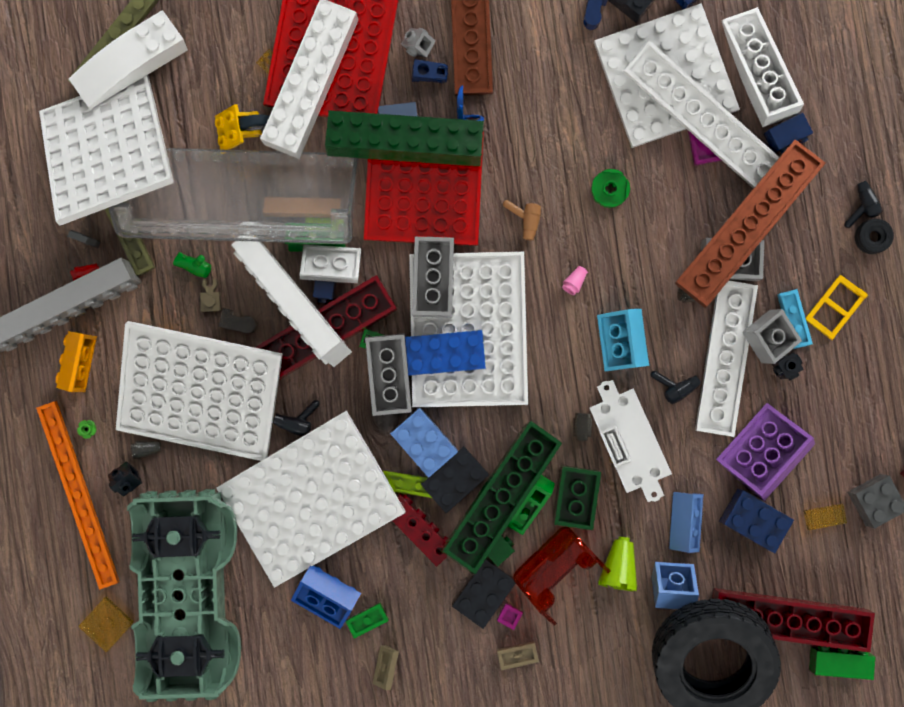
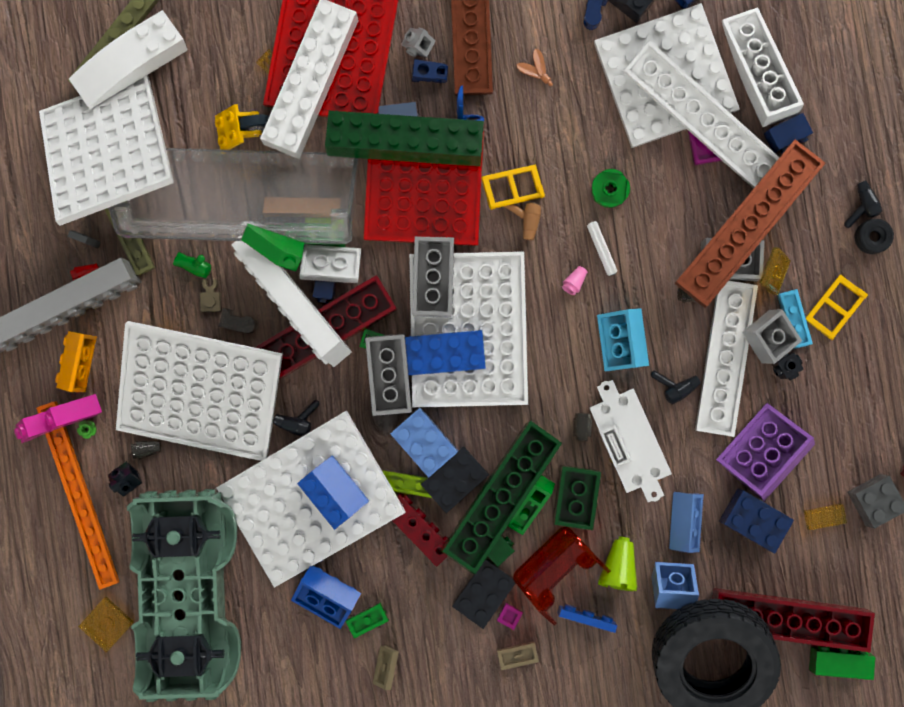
none -> dark pink arch [14,394,102,443]
none -> green slope [241,223,304,272]
none -> slope [297,455,369,530]
none -> yellow window [481,164,545,210]
none -> nougat piece [517,49,553,86]
none -> blue plate [557,604,617,633]
none -> white axle [587,221,617,276]
none -> clear yellow tile [760,247,791,295]

